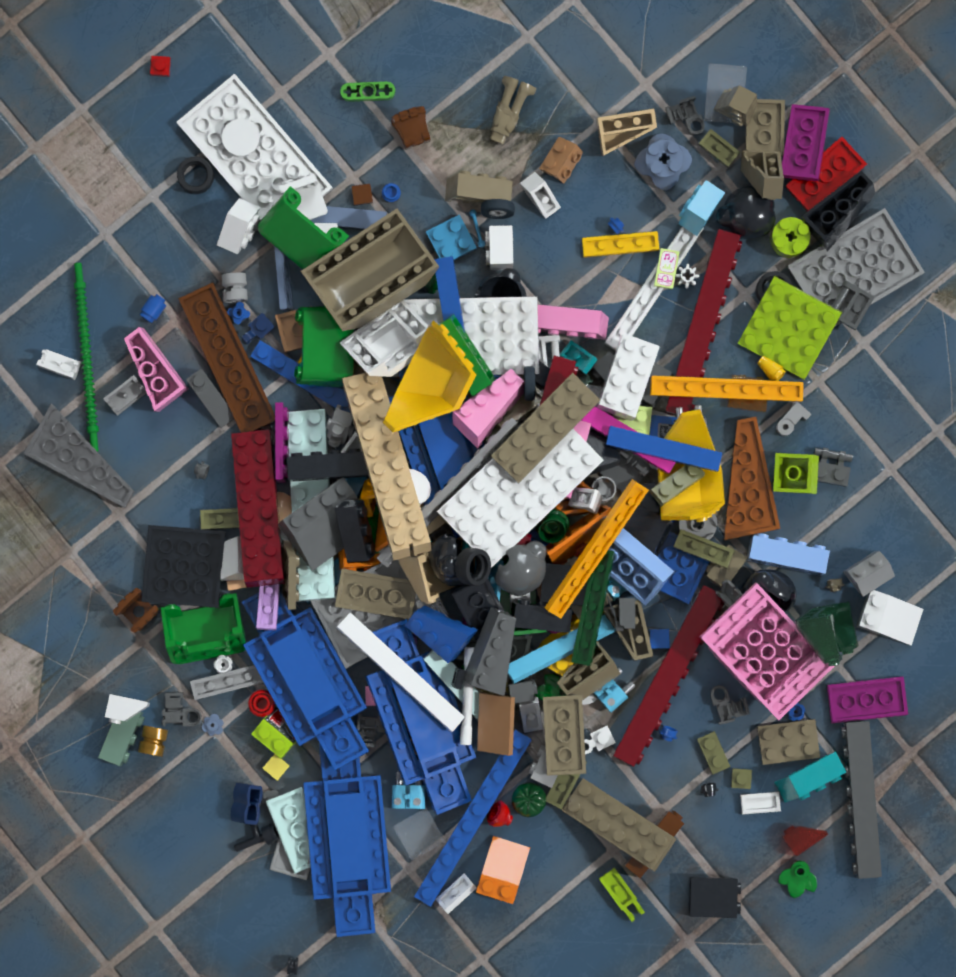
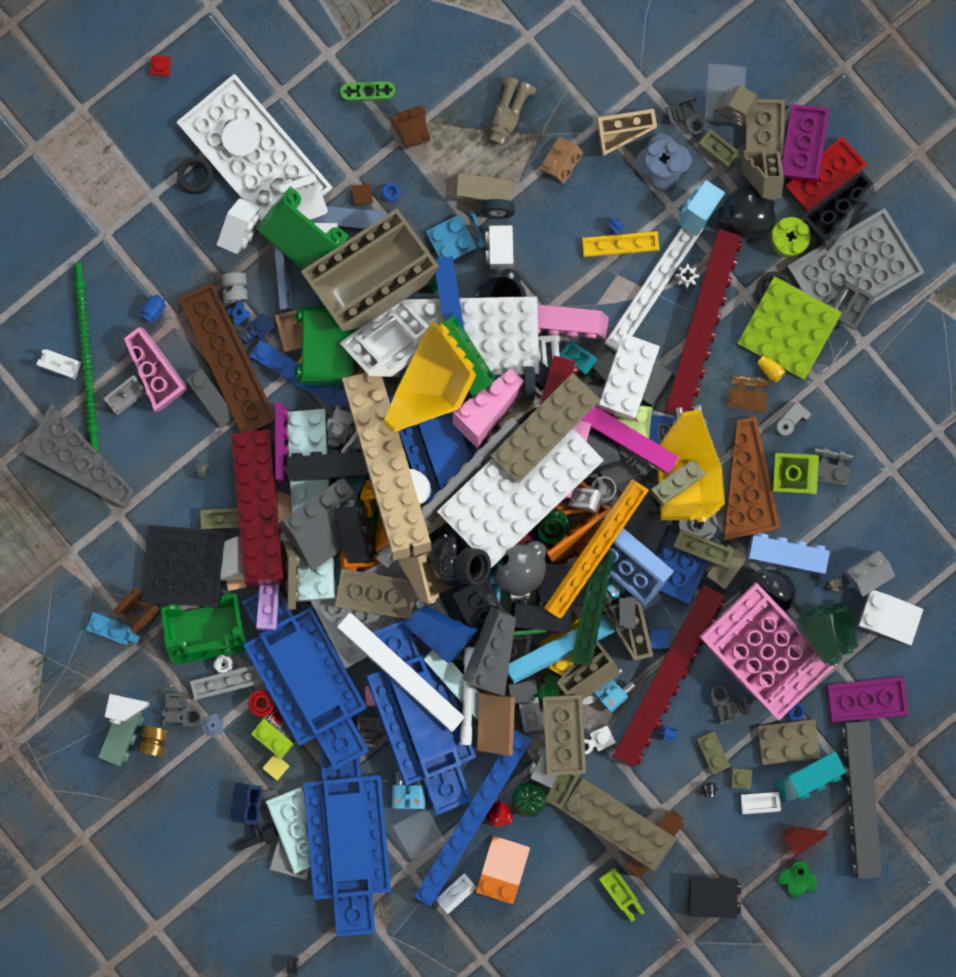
black tile [451,667,465,690] -> none
white slope [520,172,561,219] -> none
blue tile [605,426,722,472] -> none
light orange plate [650,376,803,402] -> none
tile [654,248,680,290] -> none
dark grey hinge [715,580,743,607] -> none
none -> dark azure hinge [86,612,141,645]

